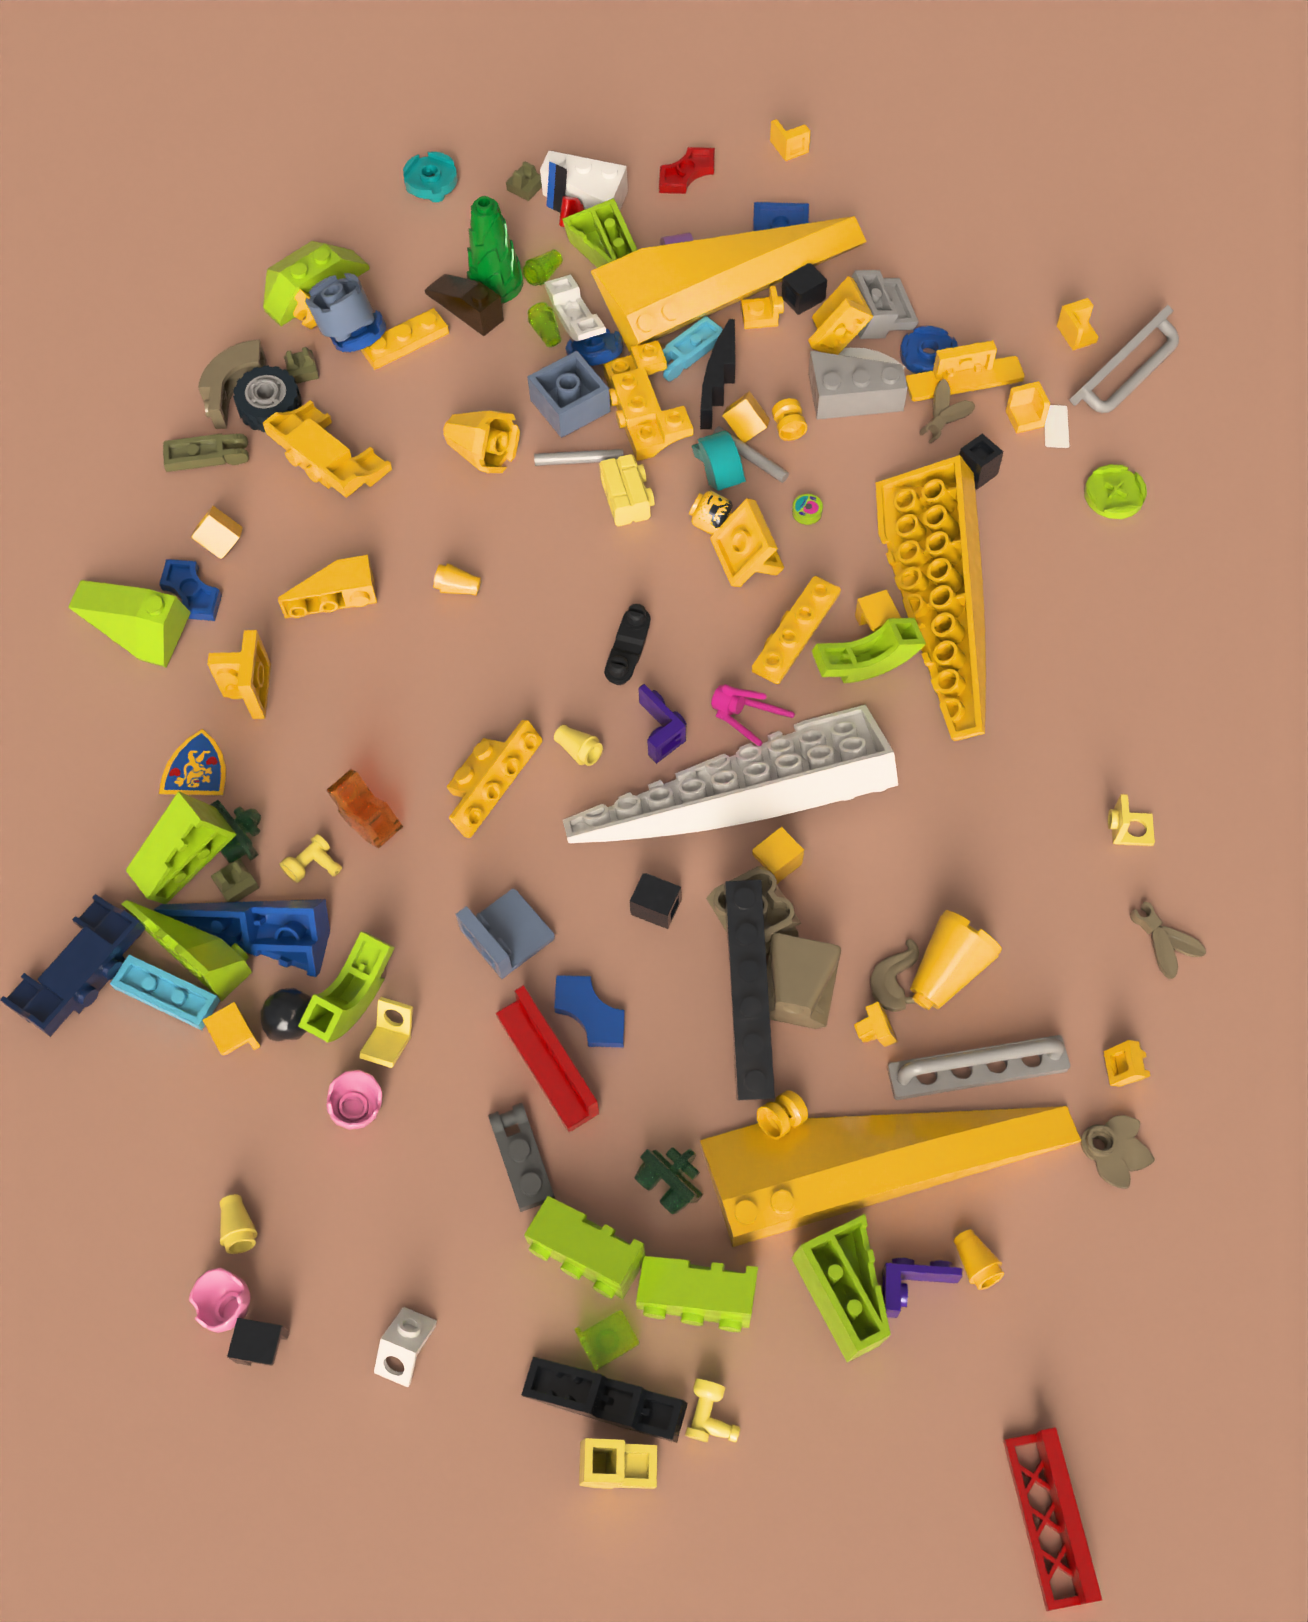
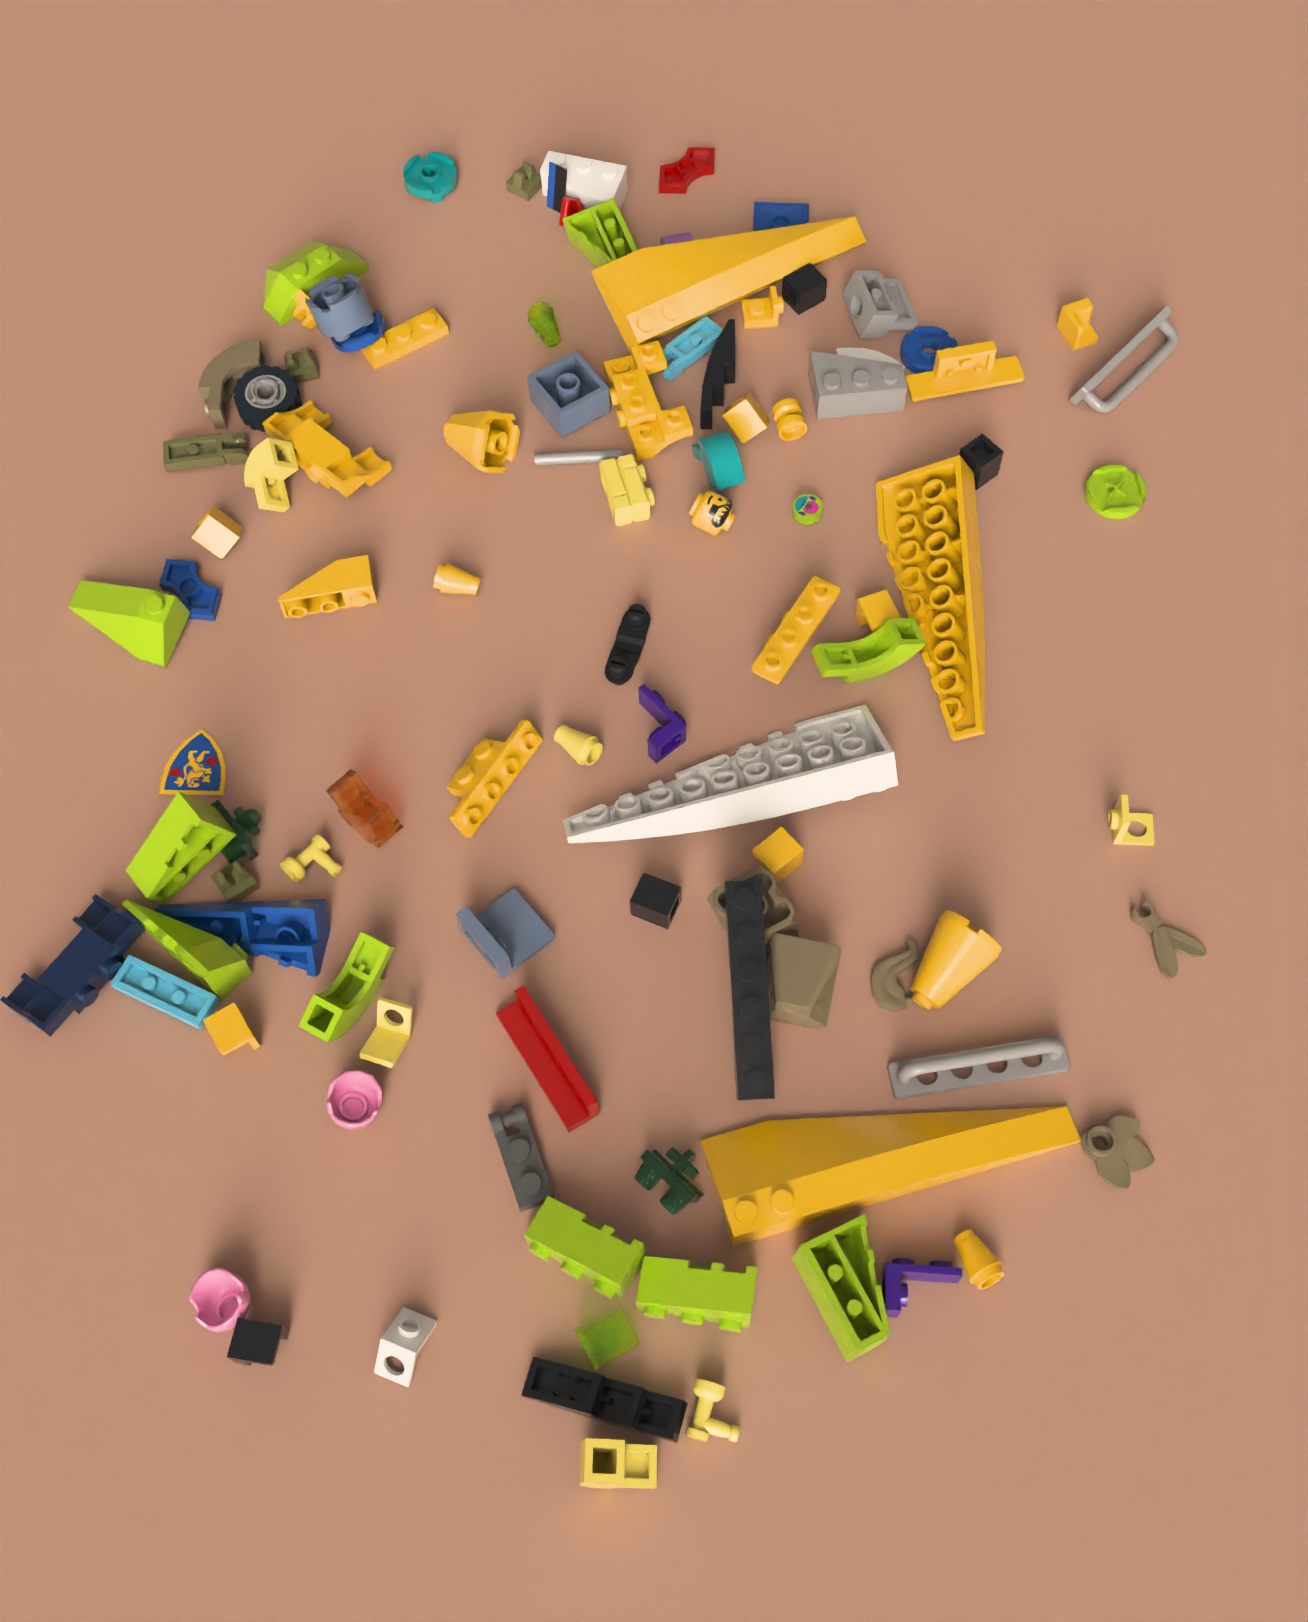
yellow bracket [207,630,271,719] -> none
light yellow cone [219,1194,258,1254] -> none
black hair [261,988,311,1041] -> none
dark brown slope [425,274,504,336] -> none
green cone [467,196,524,304] -> none
clear neon green cone [523,249,563,286] -> none
white slope [544,274,606,341] -> none
blue tile [554,976,625,1048] -> none
blue tile [565,329,624,366] -> none
yellow bracket [710,498,784,587] -> none
dark pink plant [711,684,795,746] -> none
light grey bar [713,426,789,483] -> none
yellow wheel [756,1090,808,1140] -> none
yellow panel [770,119,810,161] -> none
yellow bracket [808,276,874,355] -> none
yellow tile [854,1002,898,1047] -> none
dark tan piece [920,379,975,443] -> none
red fence [1003,1427,1103,1611] -> none
yellow panel [1006,381,1050,433] -> none
white sticker [1044,405,1069,448] -> none
yellow tile [1103,1040,1150,1087] -> none
none -> light yellow brick [244,438,299,512]

